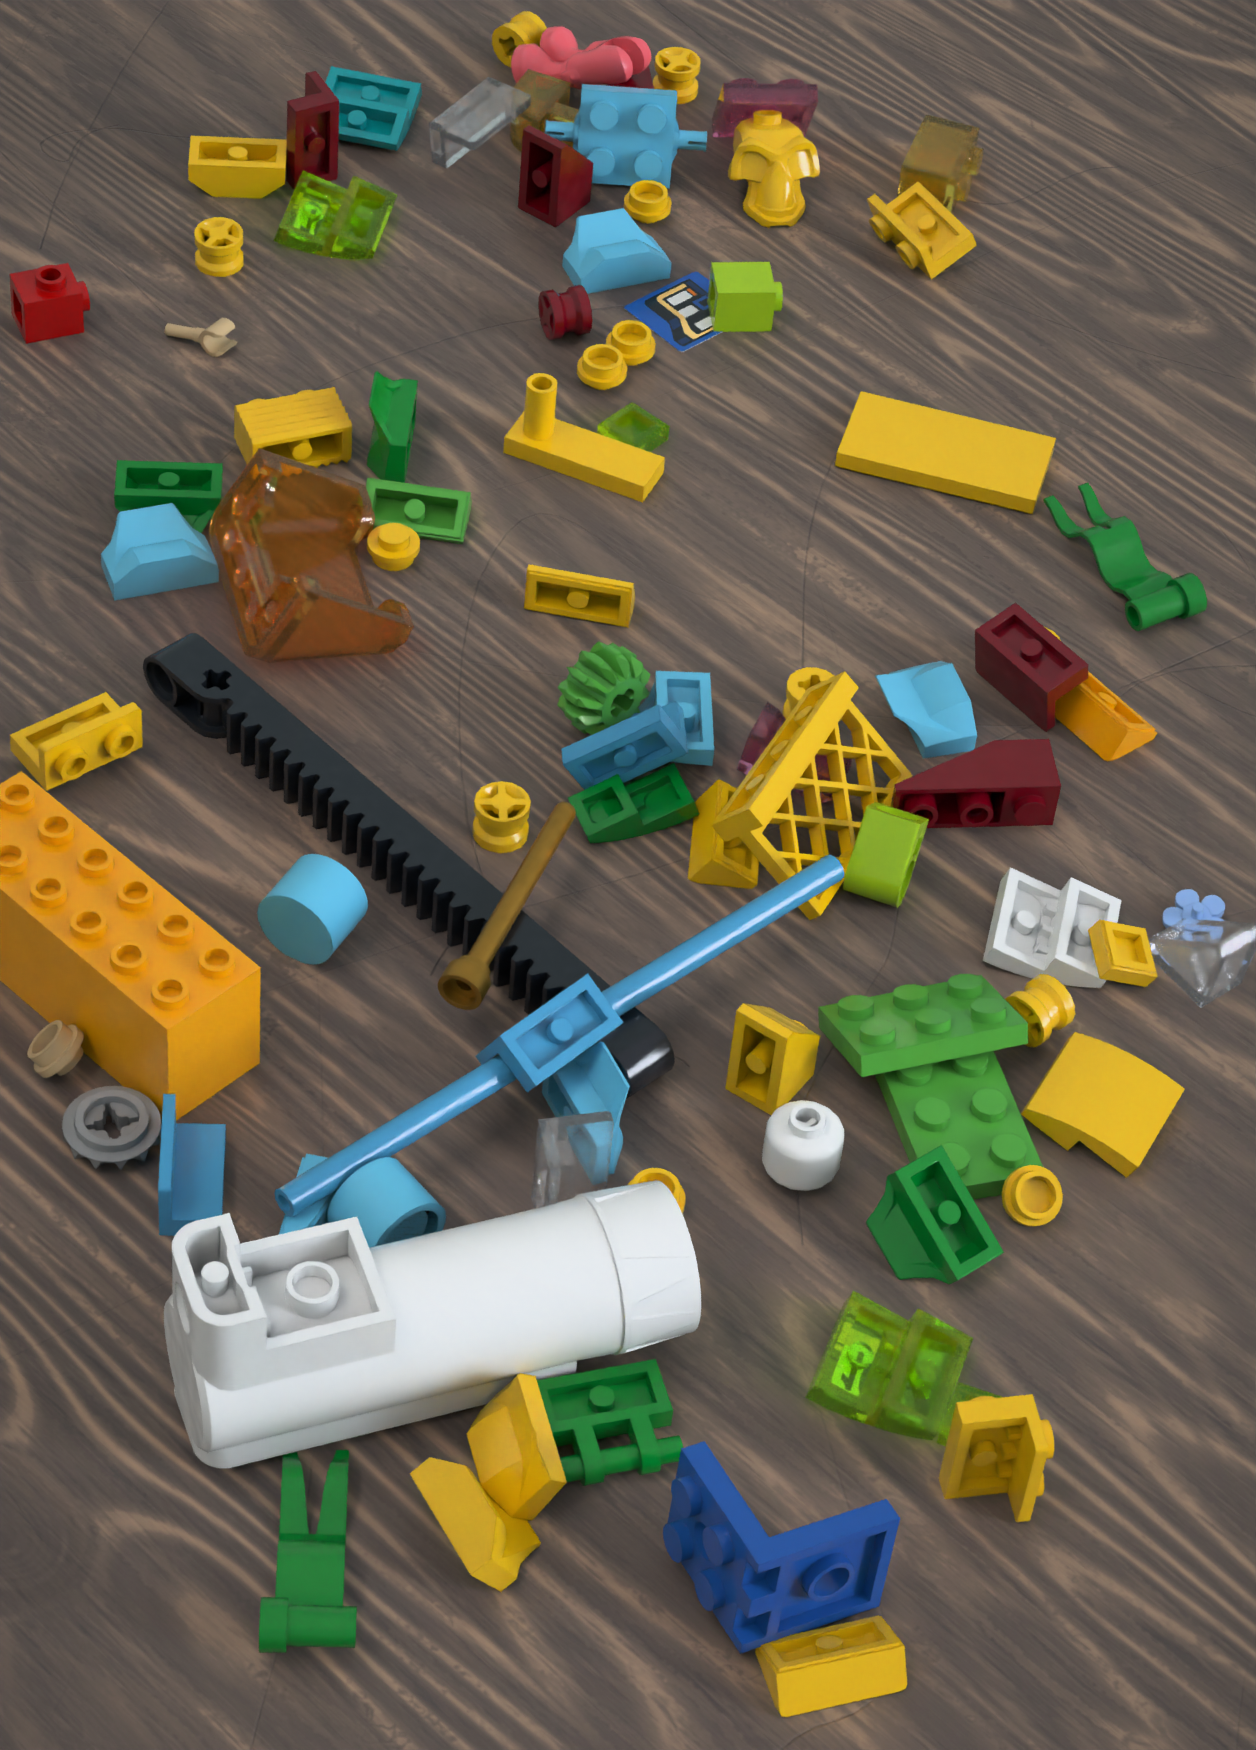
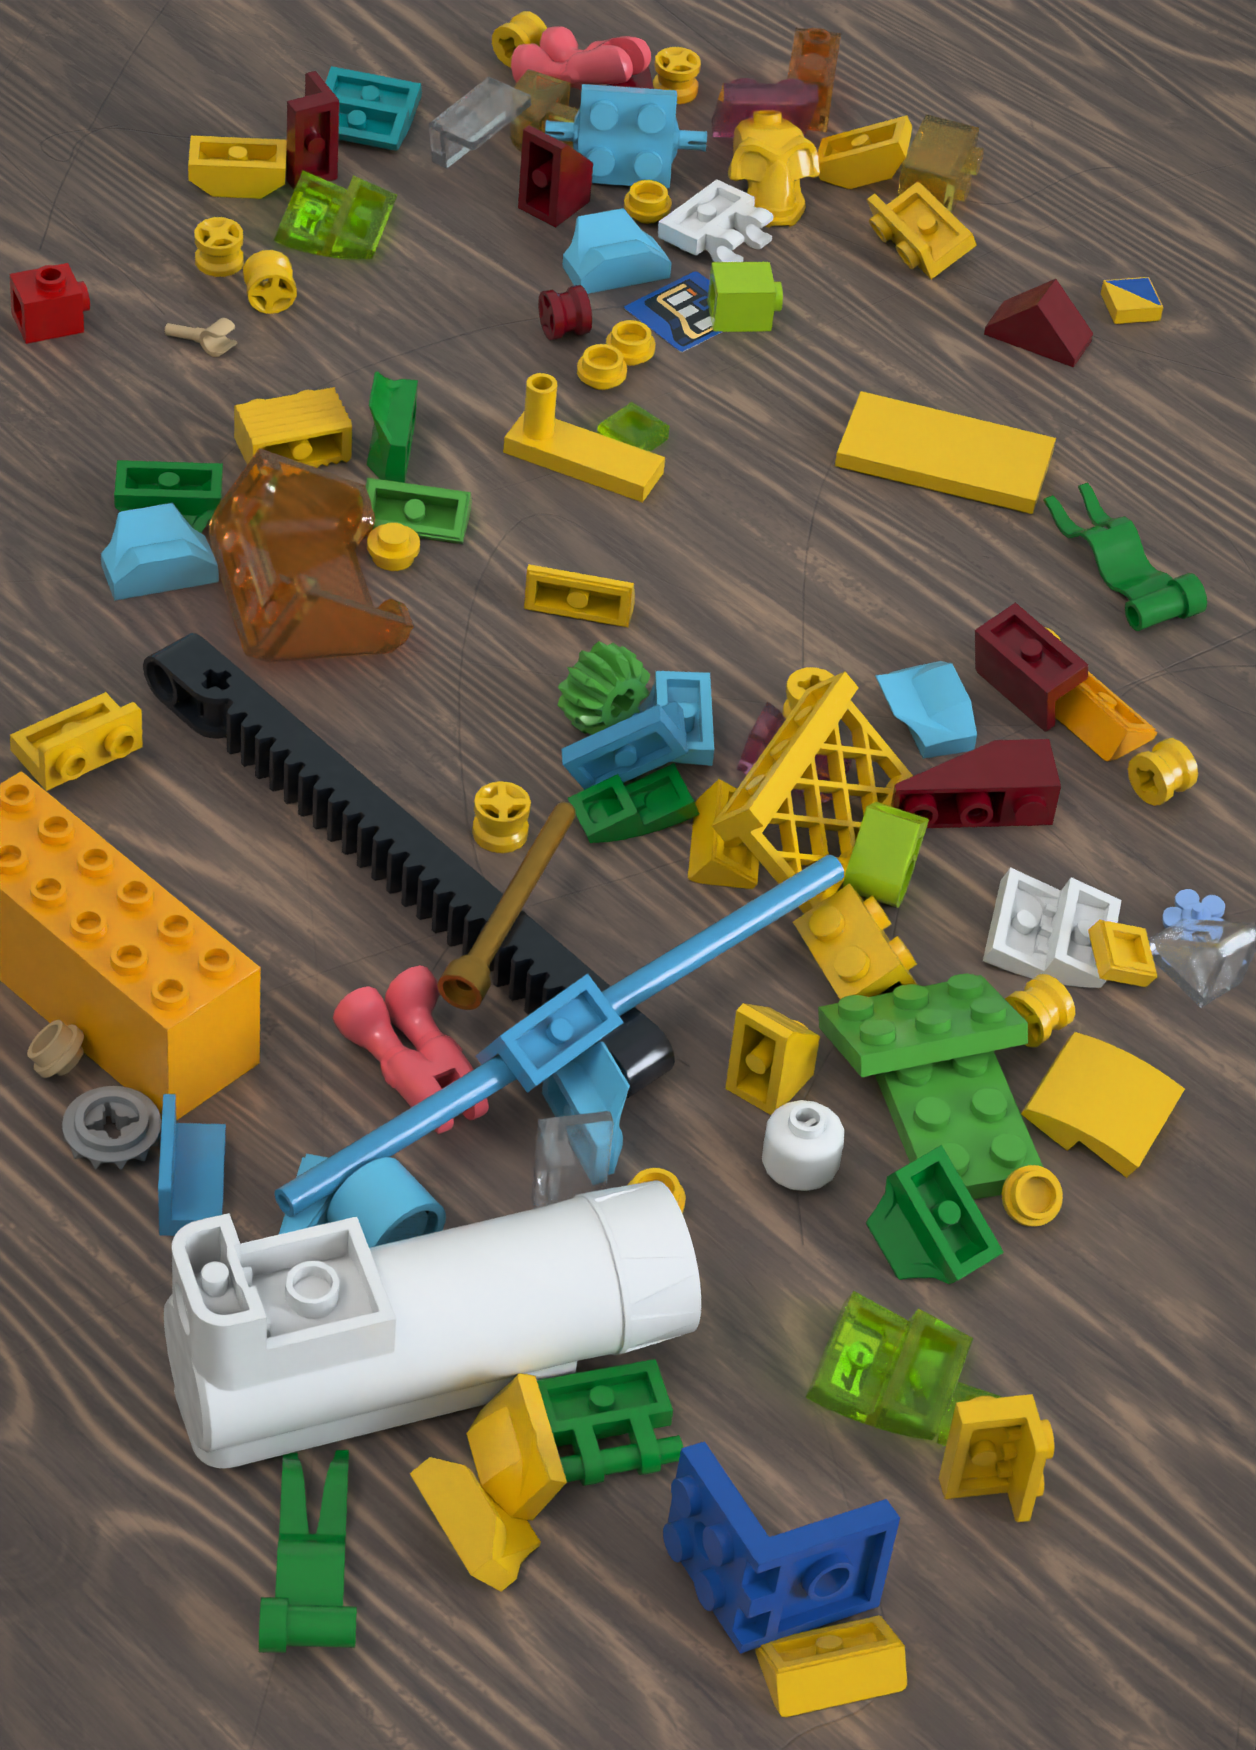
medium azure piece [257,854,368,965] -> none
none -> yellow wheel [243,250,297,314]
none -> coral piece [333,965,489,1134]
none -> white plate [658,179,773,262]
none -> clear orange slope [782,27,841,132]
none -> yellow bracket [793,883,918,999]
none -> yellow slope [817,115,912,189]
none -> dark red slope [984,279,1093,368]
none -> yellow tile [1100,277,1163,324]
none -> yellow wheel [1127,738,1198,806]

